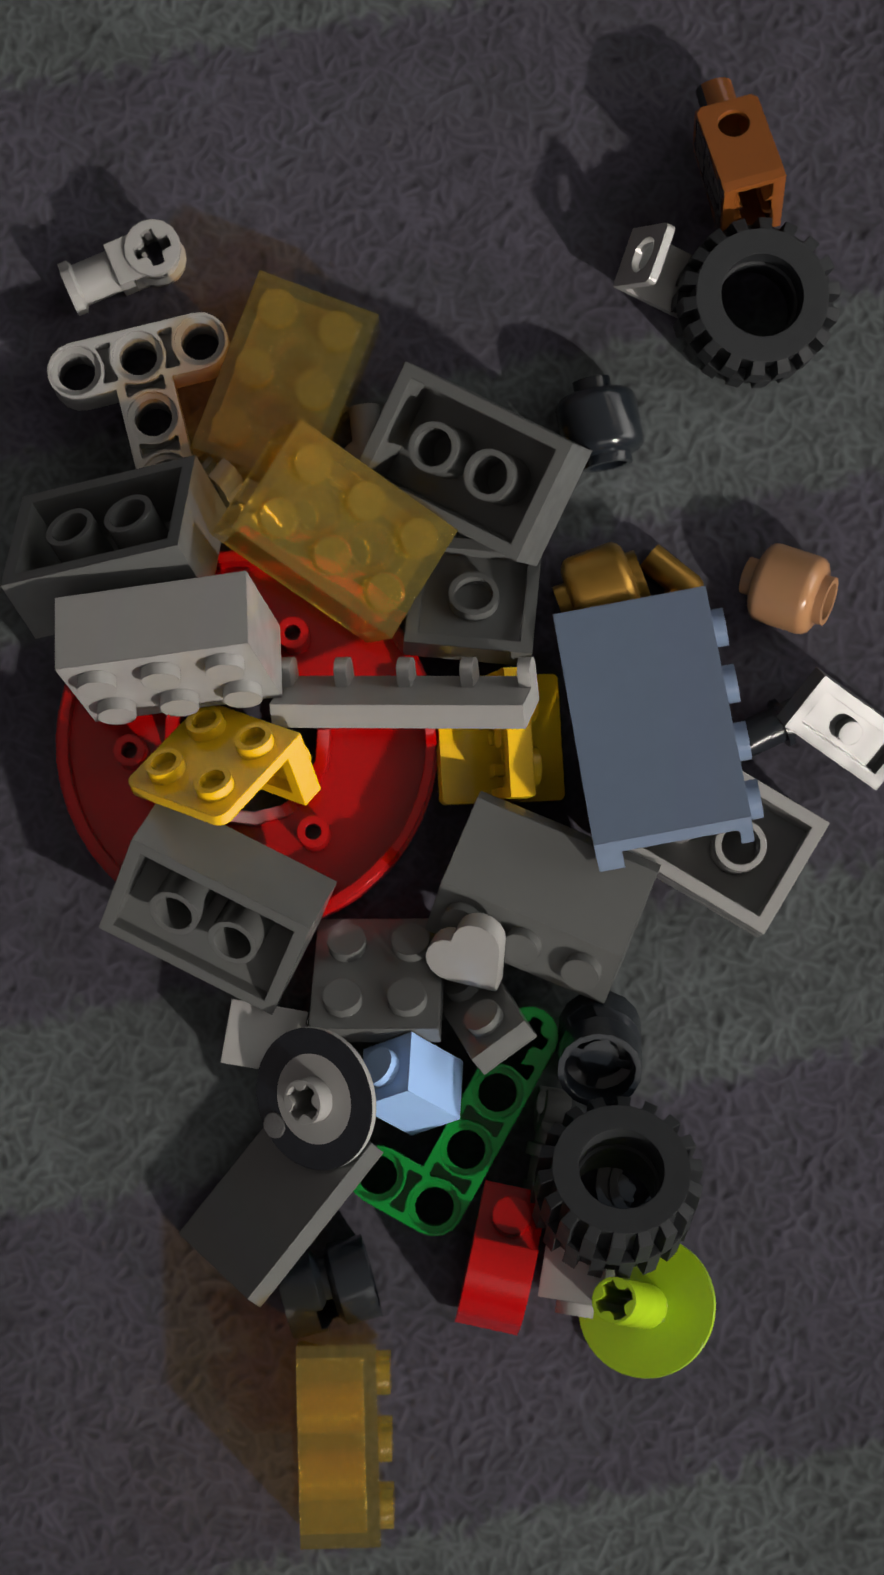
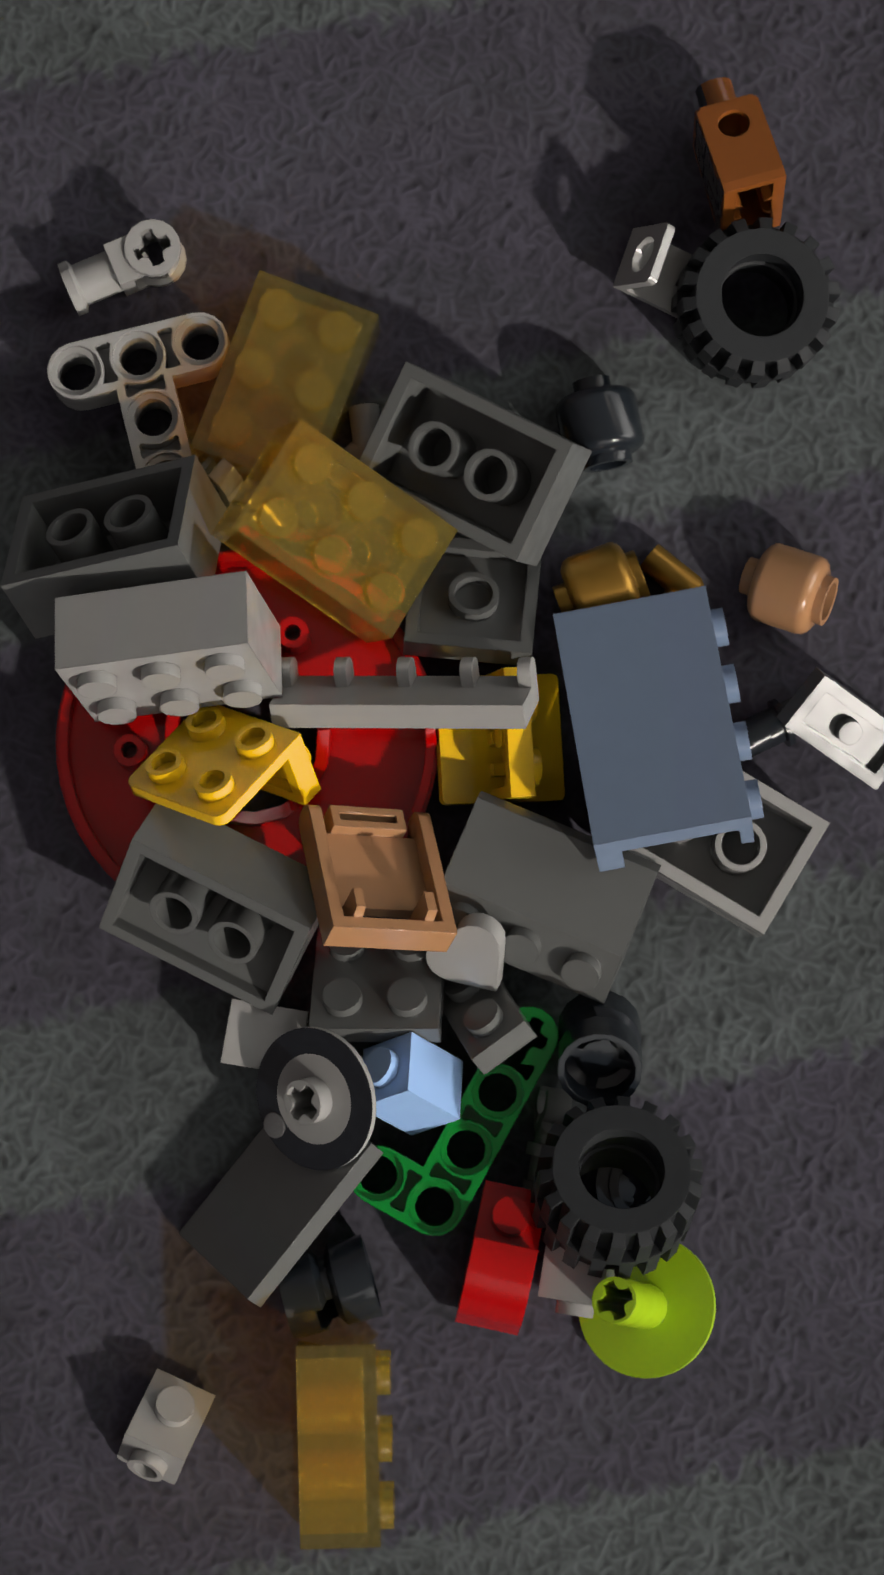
none -> light grey bracket [117,1368,216,1484]
none -> medium nougat container [299,804,457,952]

